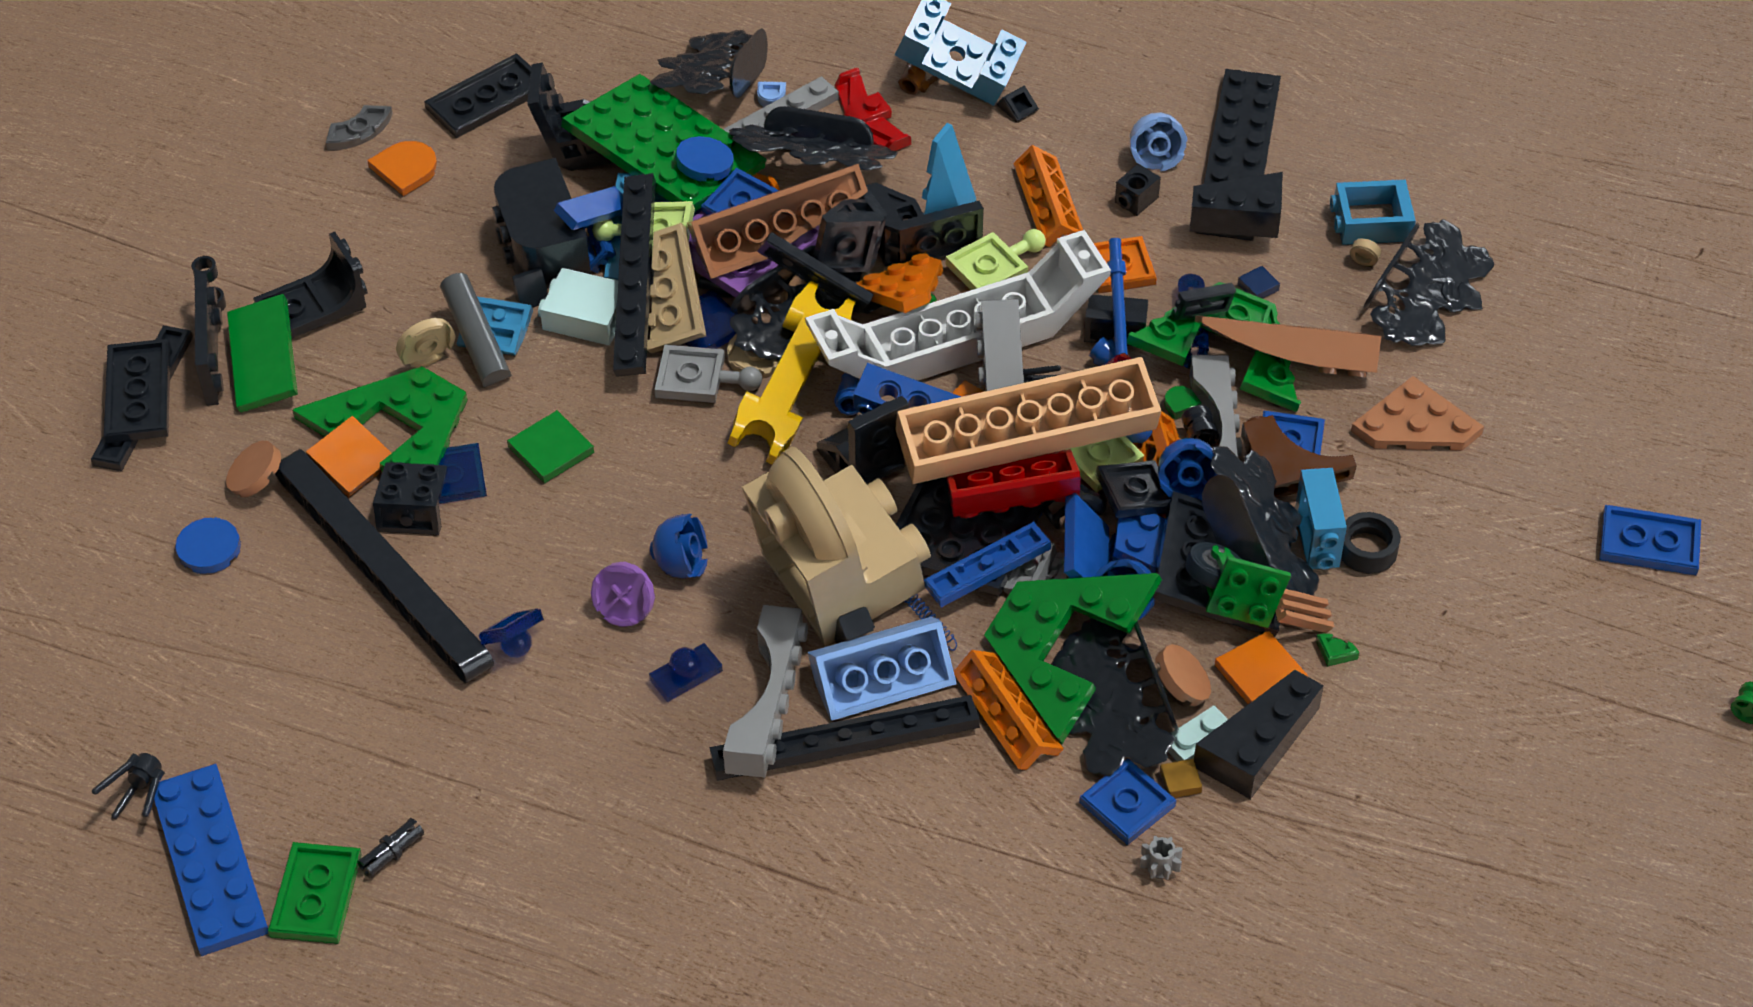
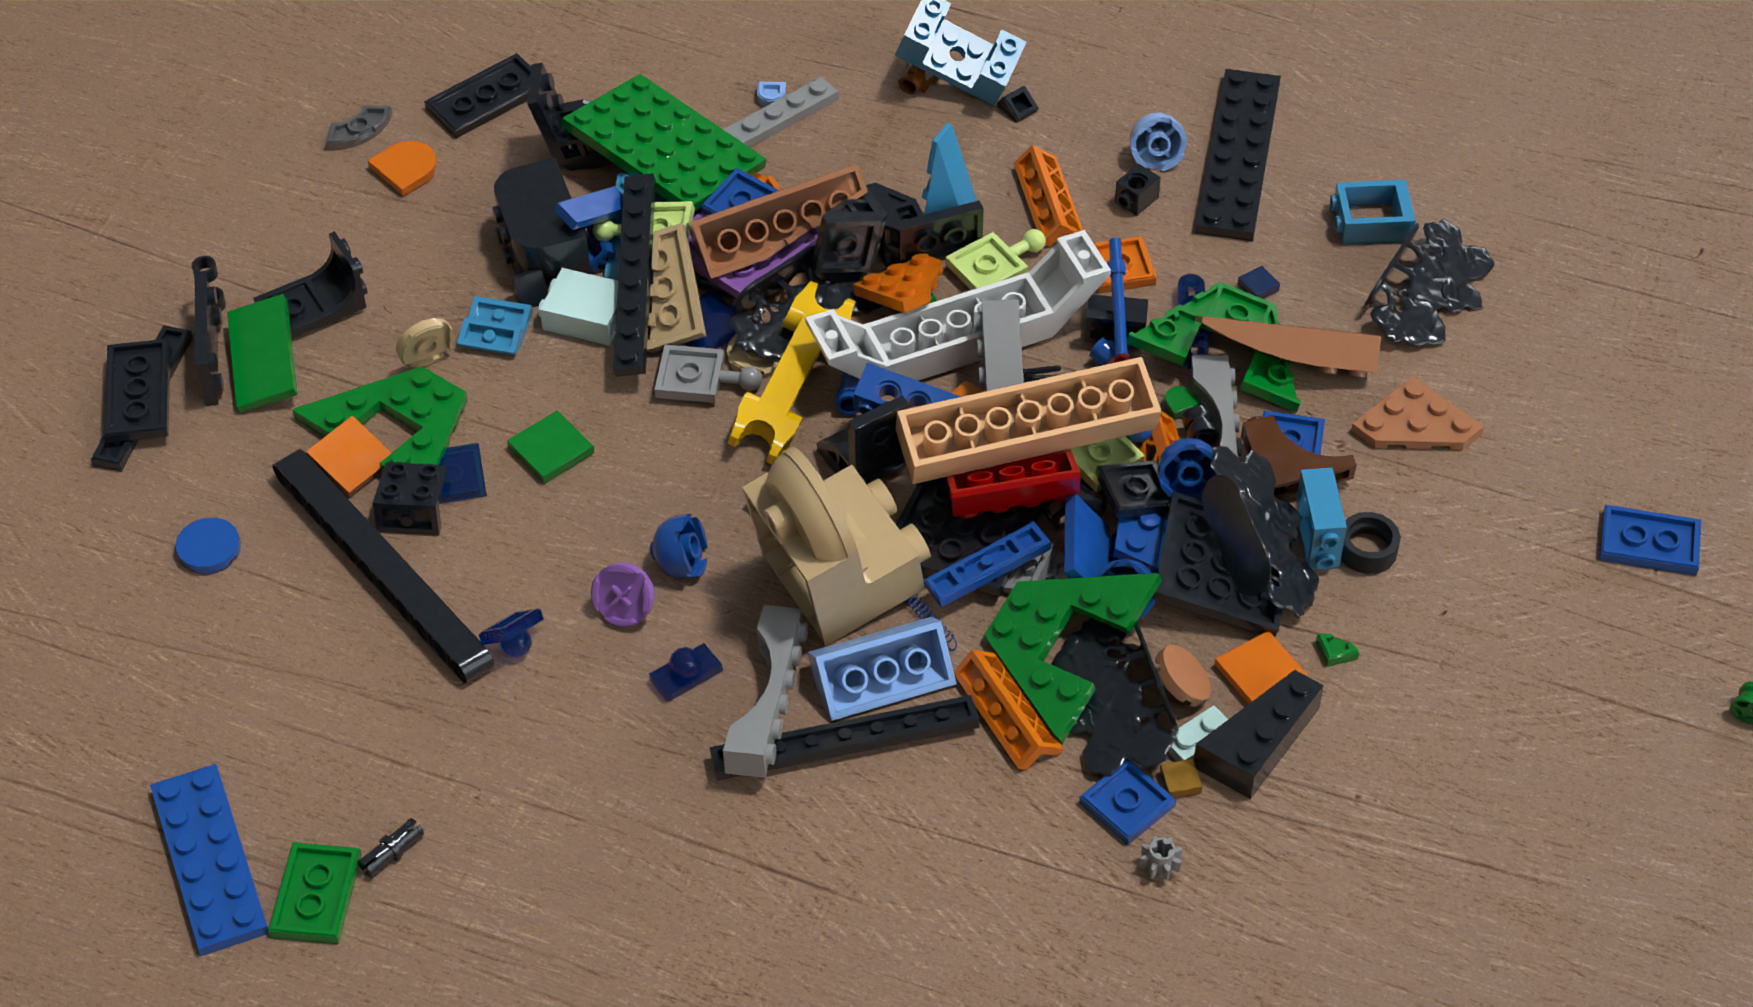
black plant [92,753,165,819] -> none
nougat tile [226,440,281,497] -> none
dark grey brick [440,273,512,388] -> none
black plant [650,28,768,98] -> none
blue tile [675,136,734,181] -> none
black plant [729,106,898,171] -> none
black tile [758,232,874,313] -> none
black slope [834,607,875,644] -> none
red plate [835,68,912,151] -> none
black tile [1171,282,1236,320] -> none
green plate [1185,542,1291,628] -> none
black wedge [1189,172,1283,238] -> none
nougat tile [1276,589,1335,633] -> none
tan tile [1350,238,1381,266] -> none

